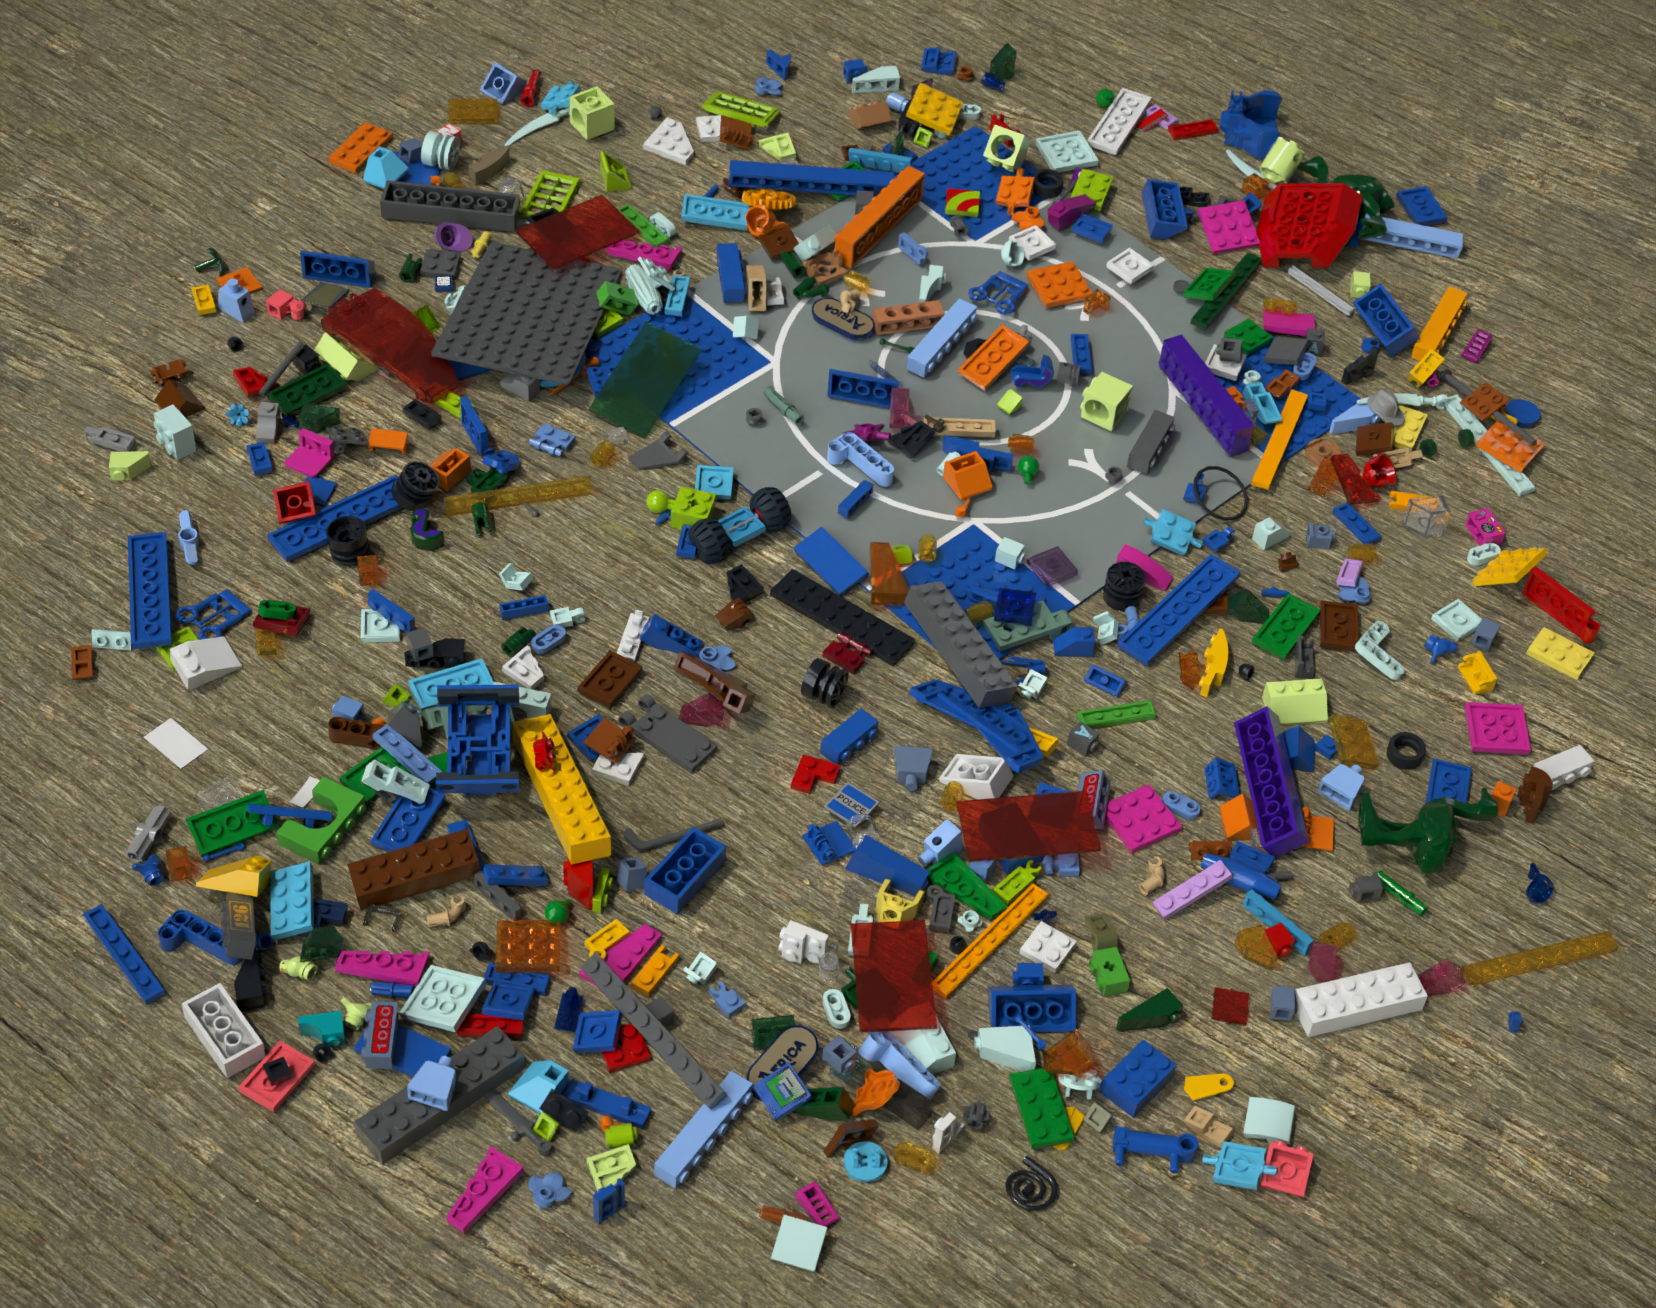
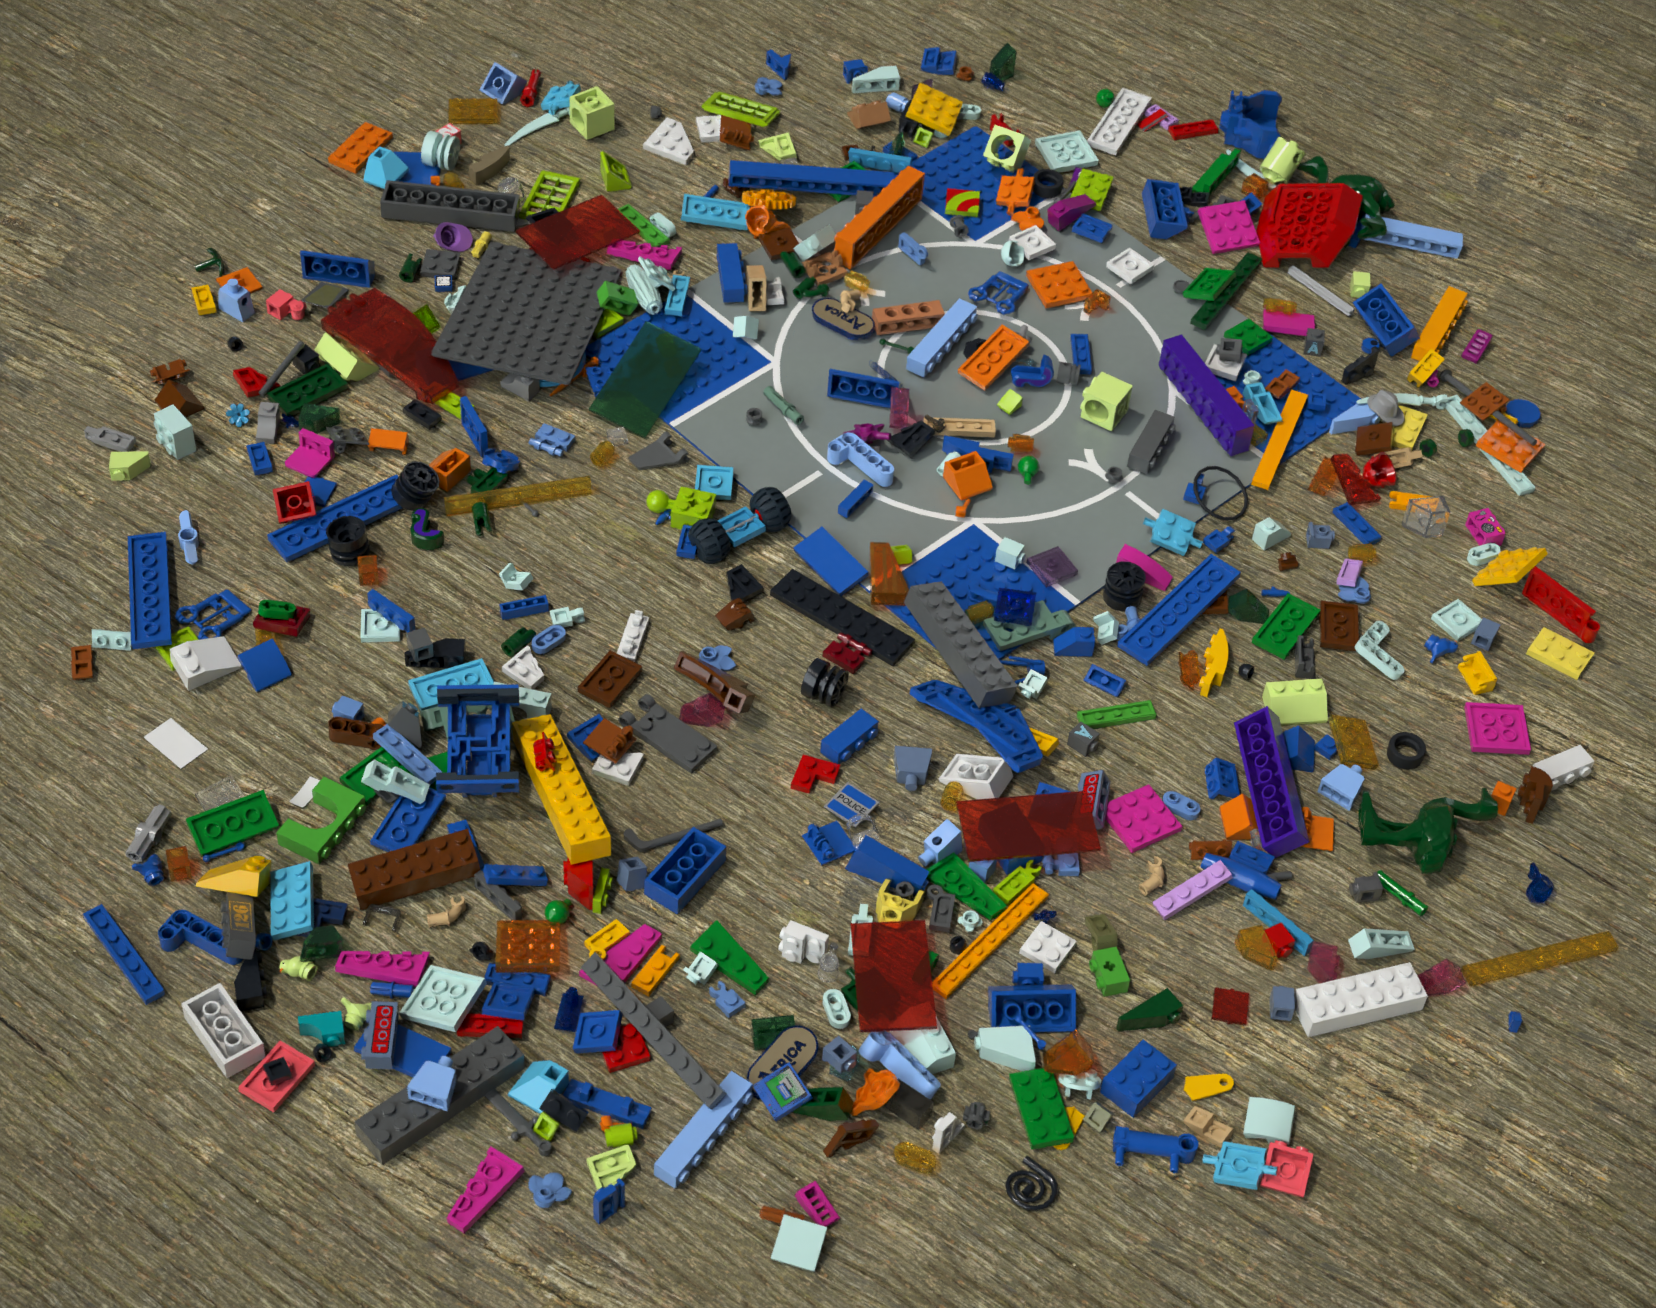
blue hinge [247,803,332,829] -> none
lime slope [381,683,411,707] -> none
sand blue brick [398,138,423,164] -> none
blue slope [639,614,704,657] -> none
medium azure plate [843,1141,888,1182] -> none
clear yellow brick [918,534,937,562] -> none
light aqua slope [919,265,946,303] -> none
dark grey tile [1264,337,1309,365] -> none
medium blue plate [1293,353,1317,380] -> none
medium nougat tile [1305,438,1341,467] -> none
clear yellow plate [1317,923,1355,953] -> none
blue plate [1396,186,1448,226] -> none
blue tile [1425,758,1472,803] -> none
none -> blue slope [238,638,292,692]
none -> green wing [690,920,769,996]
none -> dark grey bush [896,881,914,901]
none -> green panel [1193,148,1241,195]
none -> light aqua slope [1348,929,1415,959]

